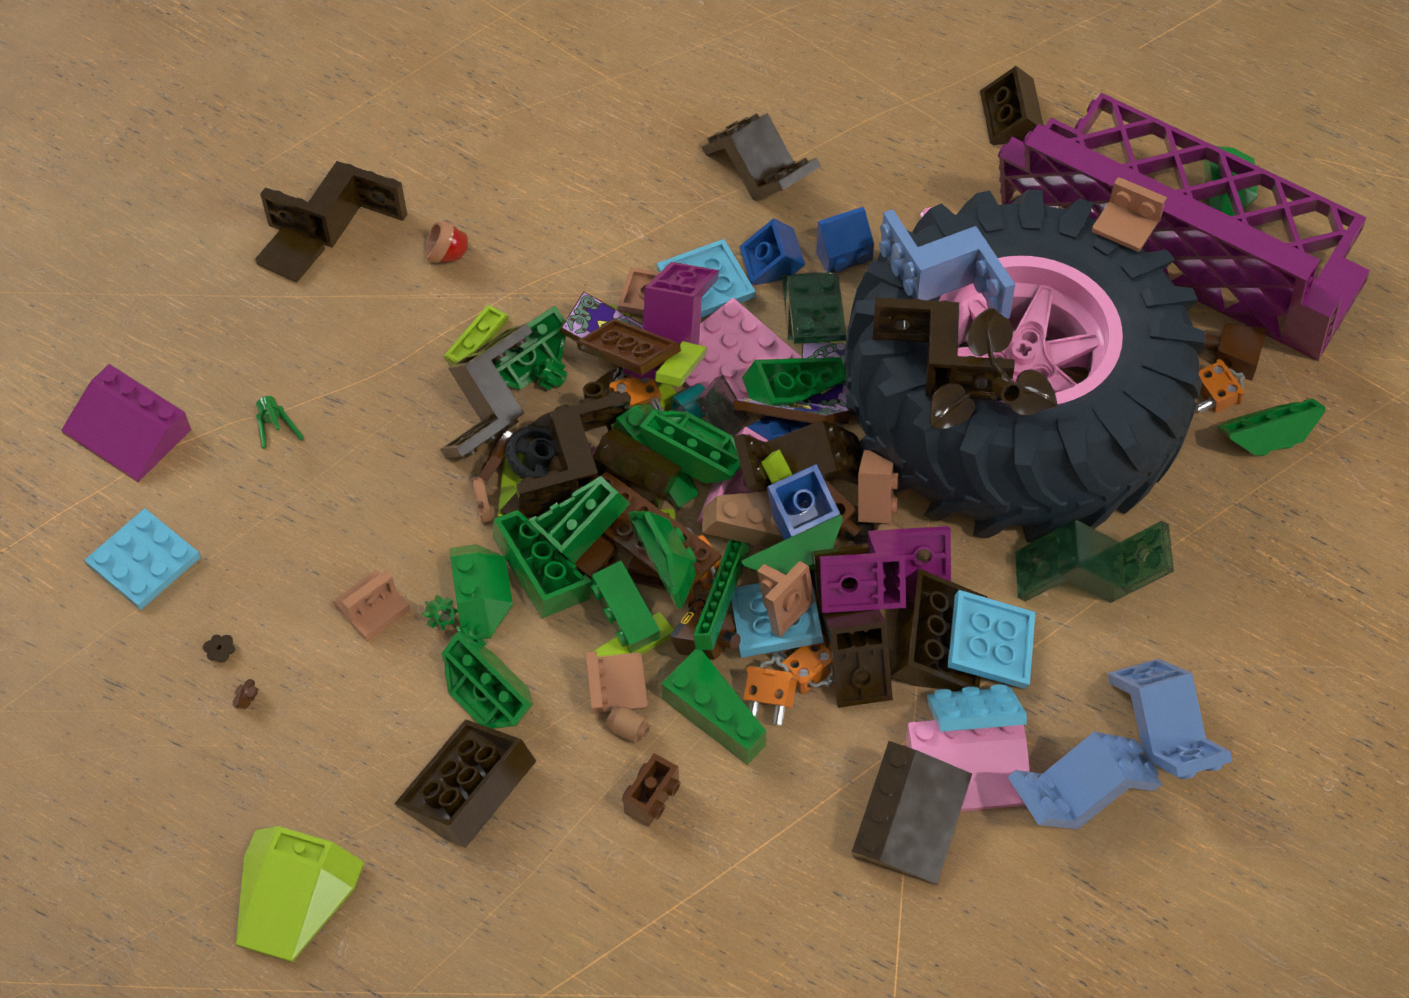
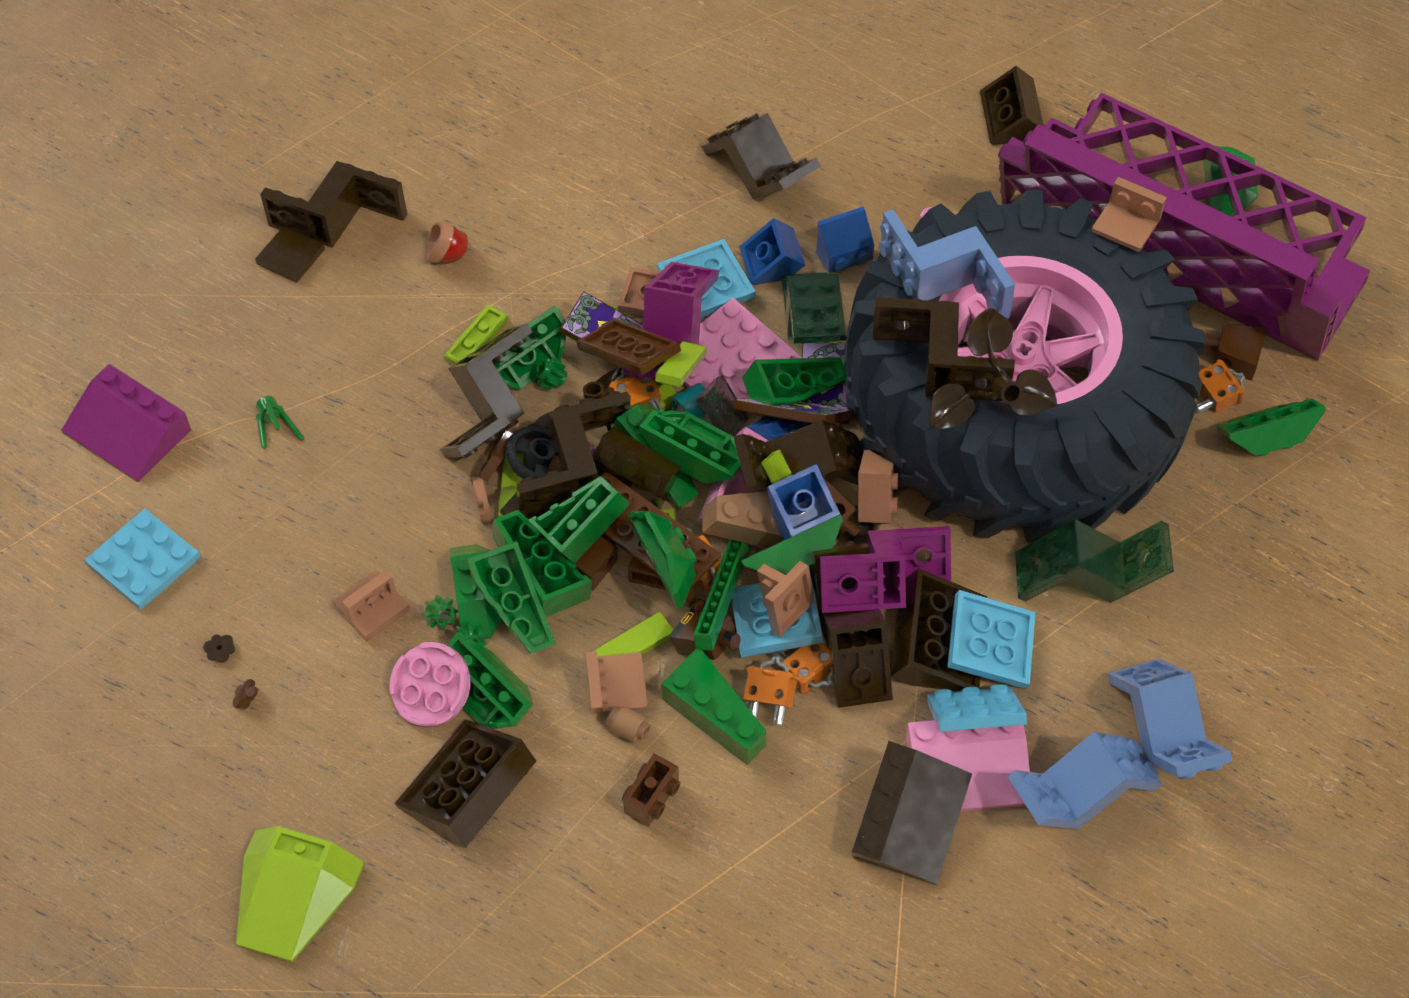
green wedge [590,560,660,653] -> none
none -> bright pink tile [389,642,470,727]
none -> green wedge [466,541,556,654]

